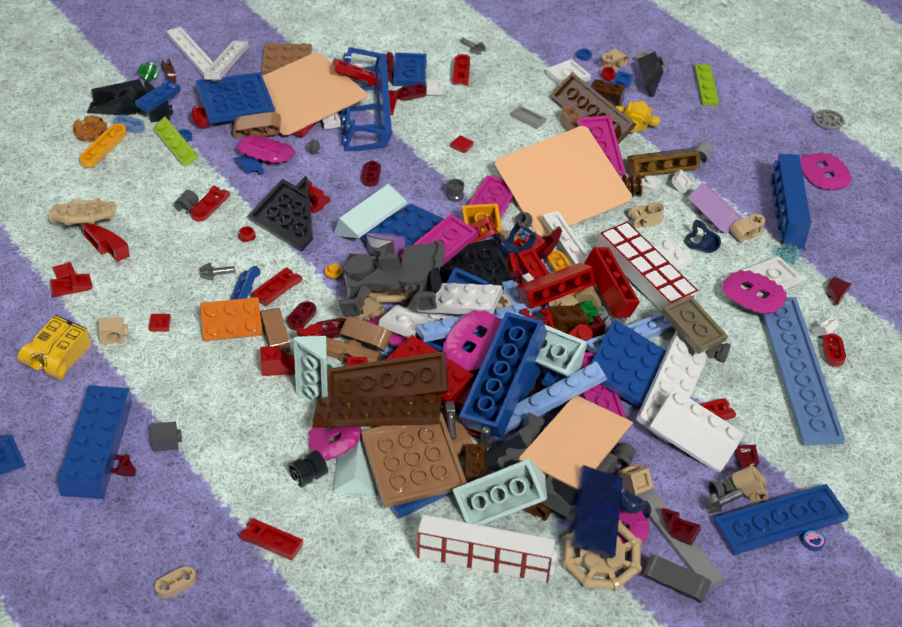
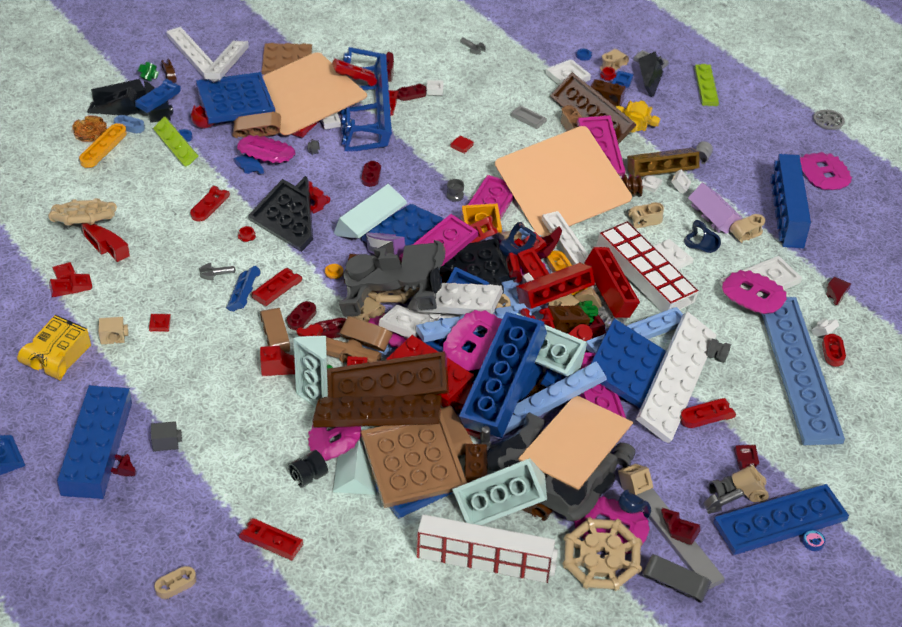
dark grey wheel [174,190,199,214] -> none
orange plate [200,297,263,341] -> none
blue plate [393,52,427,86] -> none
flat silver bar [445,401,457,440] -> none
red plate [453,54,471,86] -> none
dark grey plate [515,212,533,228] -> none
clear blue tile [572,465,623,559] -> none
white slope [649,388,744,472] -> none
dark tan plate [661,295,728,354] -> none
clear light blue gear [776,243,800,264] -> none

